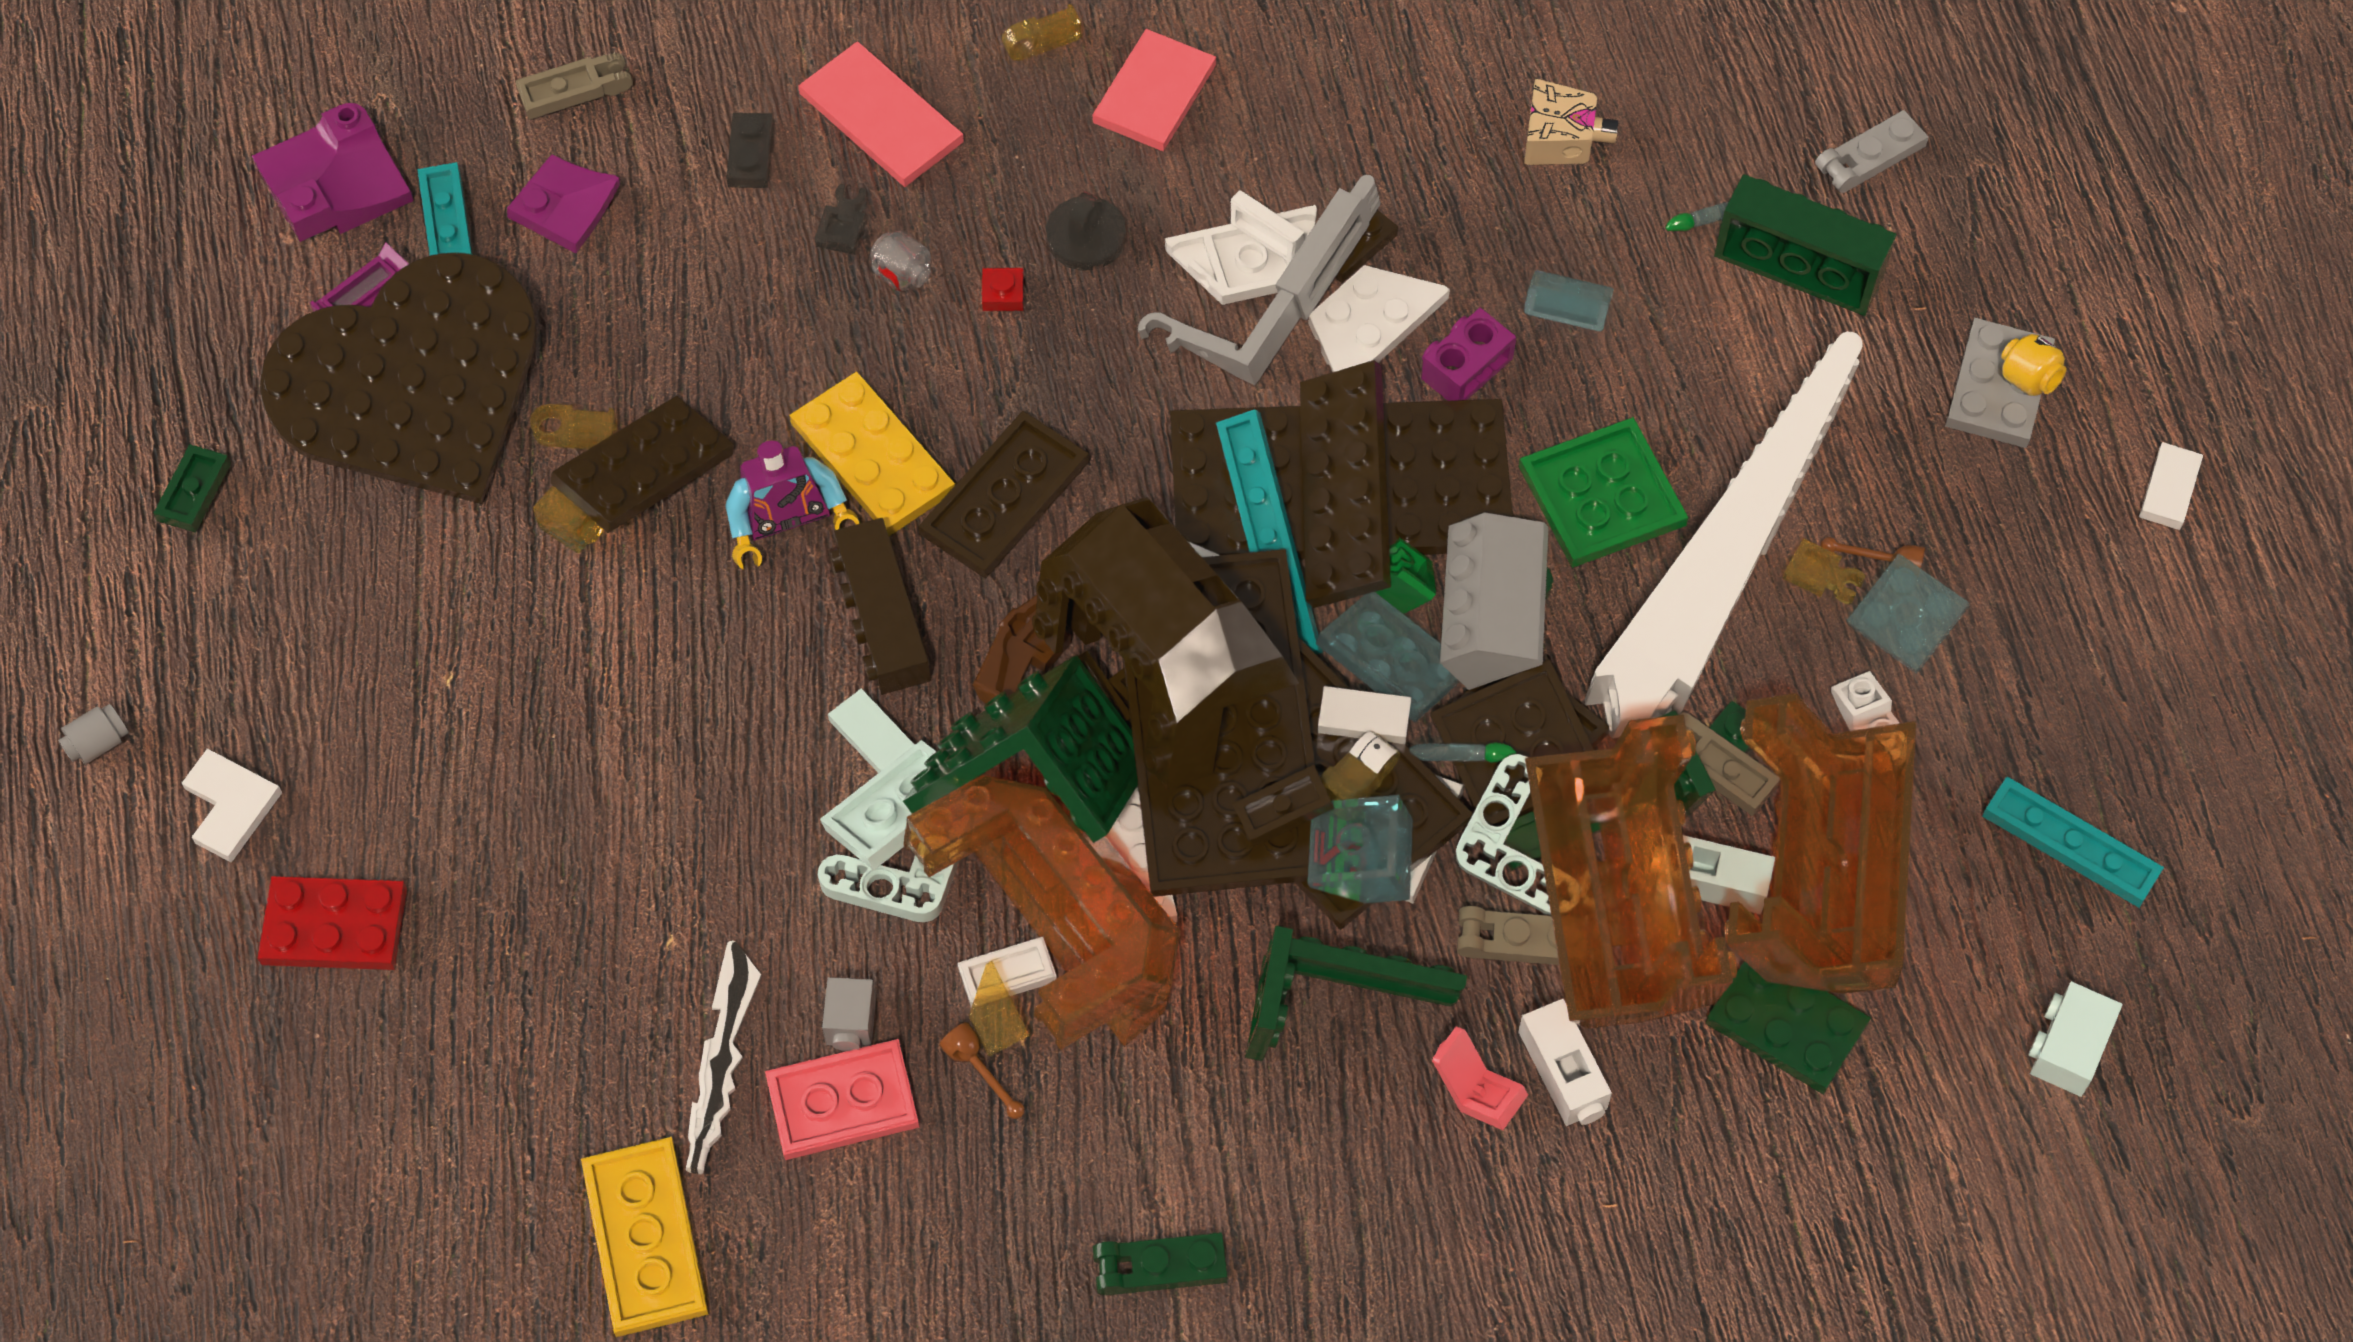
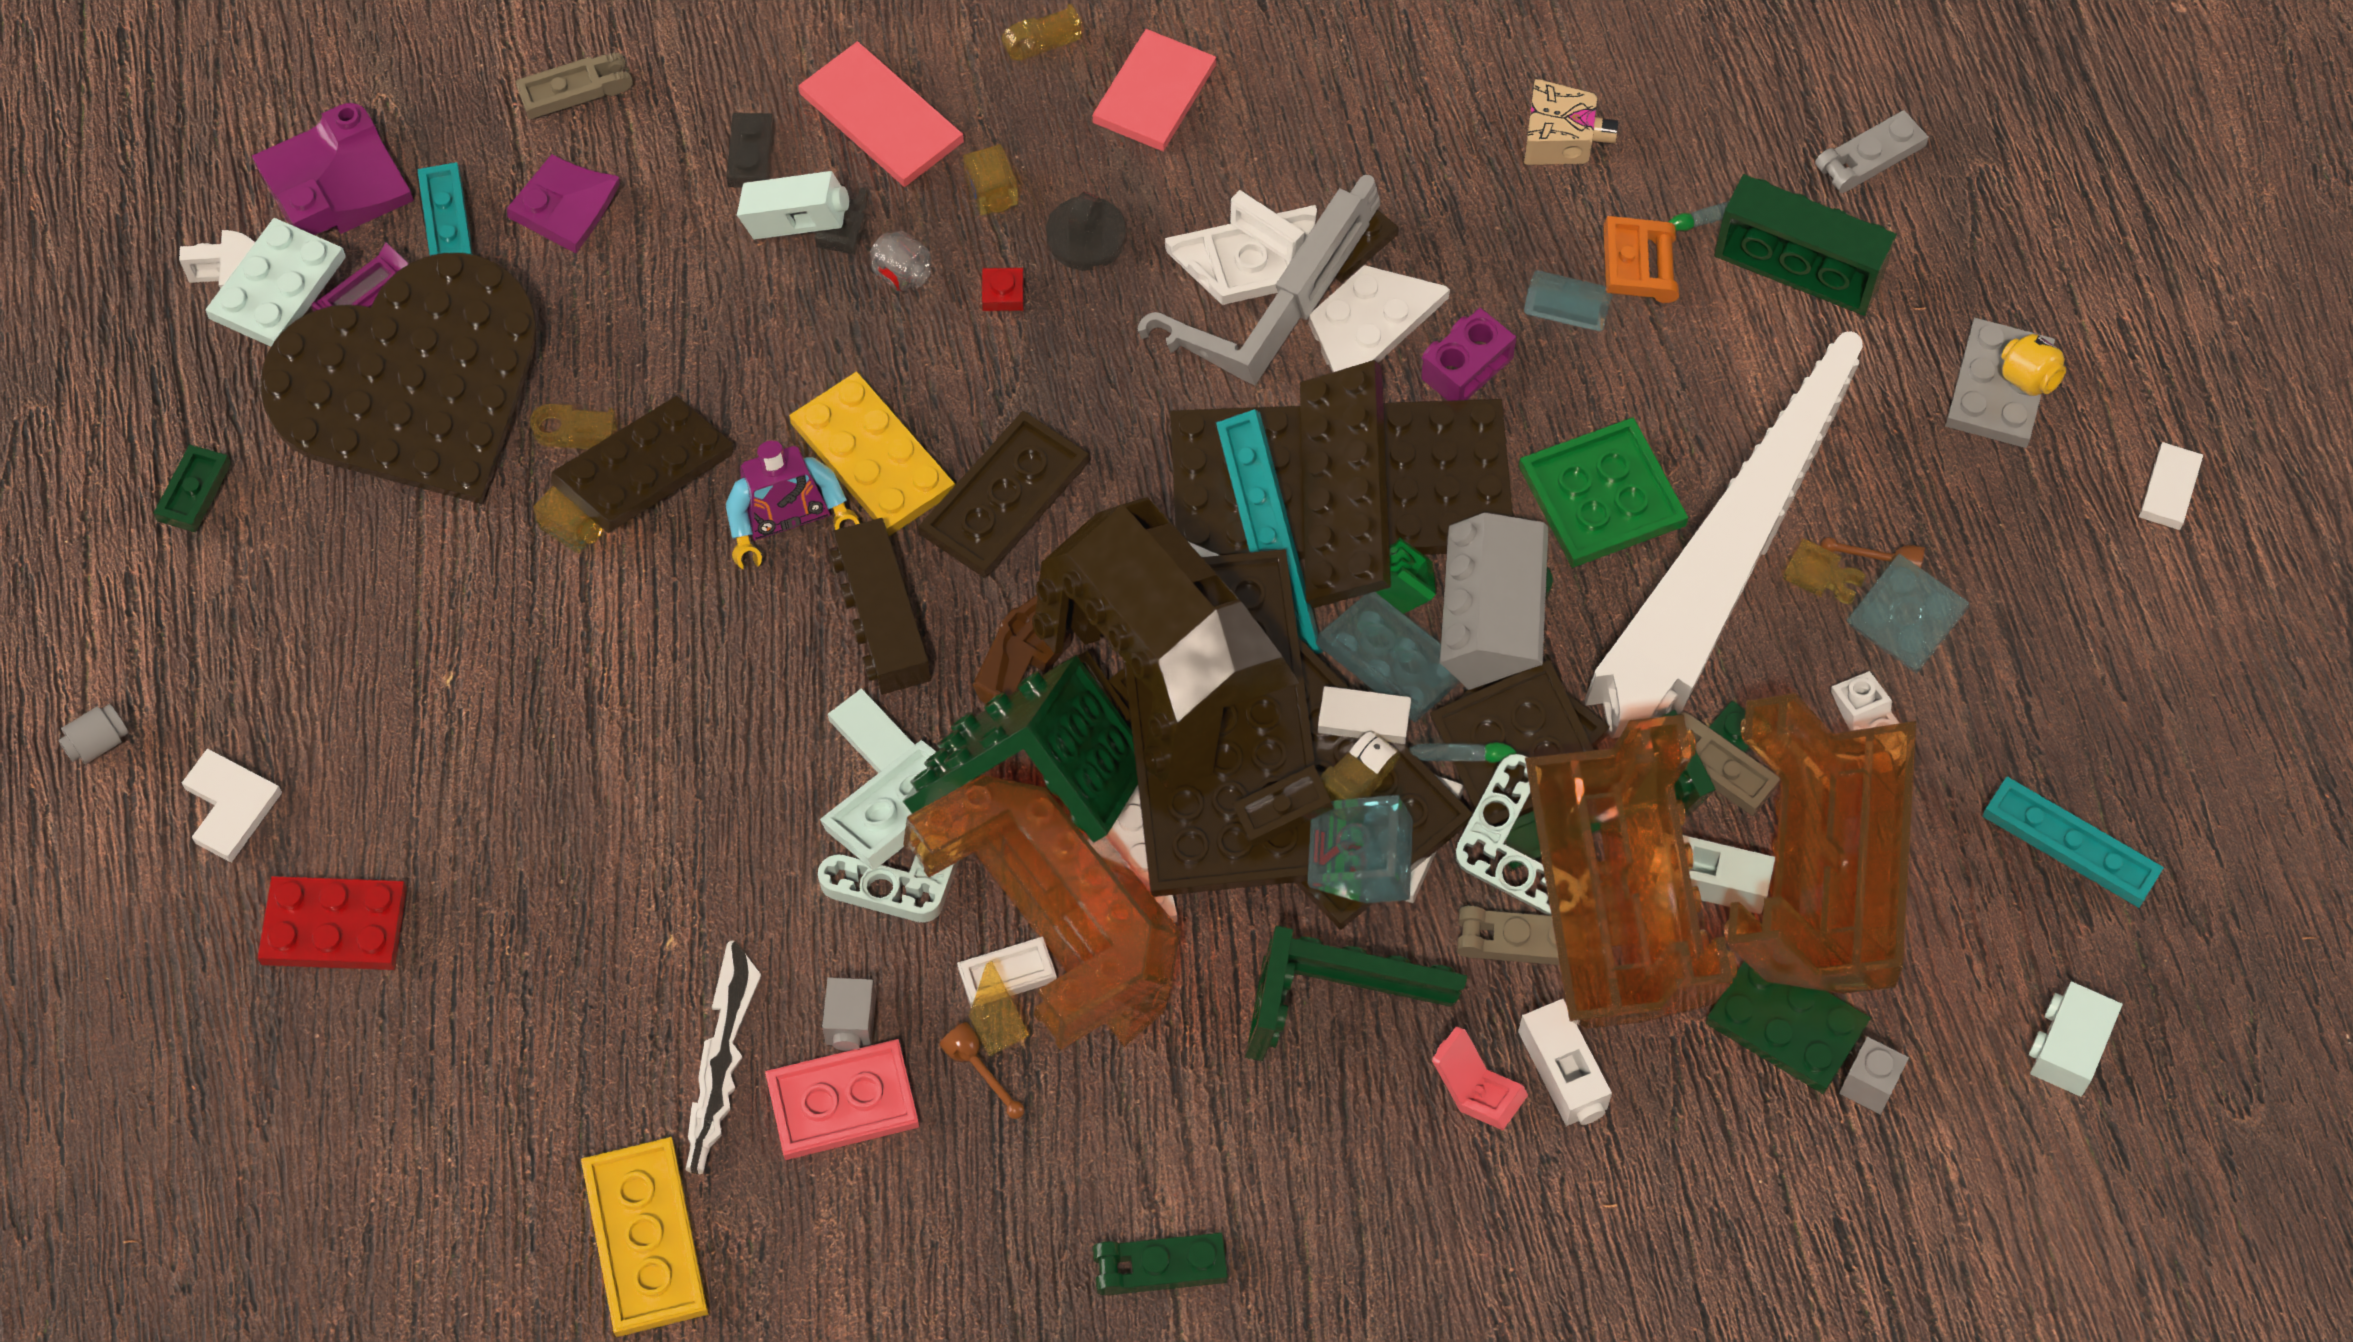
none -> white brick [179,230,254,289]
none -> light aqua plate [205,218,346,347]
none -> light aqua brick [737,171,849,239]
none -> clear yellow brick [963,144,1018,216]
none -> orange plate [1603,216,1679,303]
none -> light grey brick [1839,1037,1909,1115]

